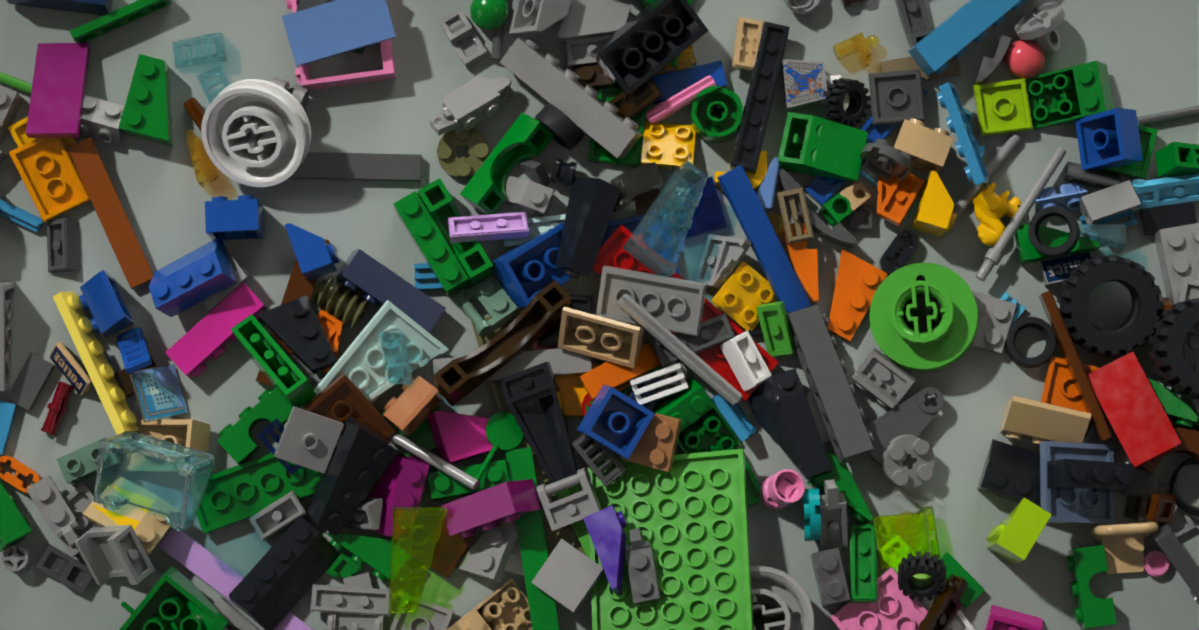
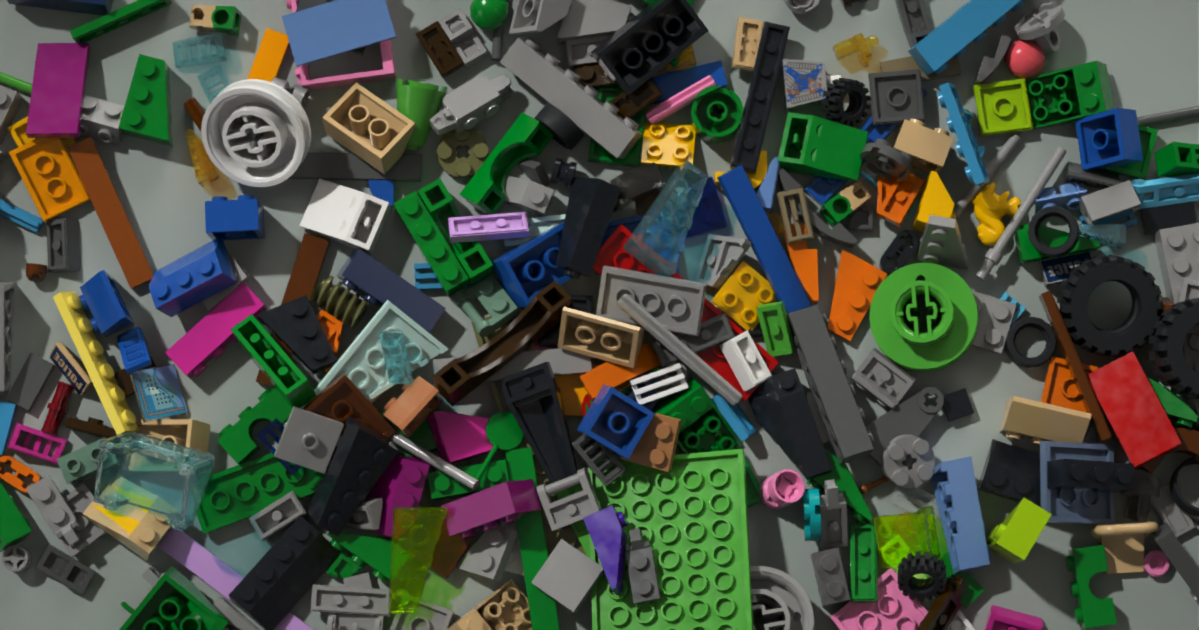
light grey panel [75,525,155,585] -> none
blue slope [285,223,339,281] -> none
reddish brown tile [1146,493,1177,523] -> none
none -> dark pink slope [8,422,68,465]
none -> reddish brown hinge [25,263,47,282]
none -> dark brown plate [65,416,121,441]
none -> leg [189,5,242,35]
none -> light orange tile [247,28,290,82]
none -> white slope [299,179,391,255]
none -> tan slope [322,82,416,174]
none -> blue tile [368,180,395,207]
none -> bright green cone [396,78,448,150]
none -> dark brown plate [416,21,465,79]
none -> dark orange hinge [859,467,909,495]
none -> light grey wing [917,215,969,269]
none -> medium blue wedge [930,456,992,574]
none -> black tile [943,388,974,422]

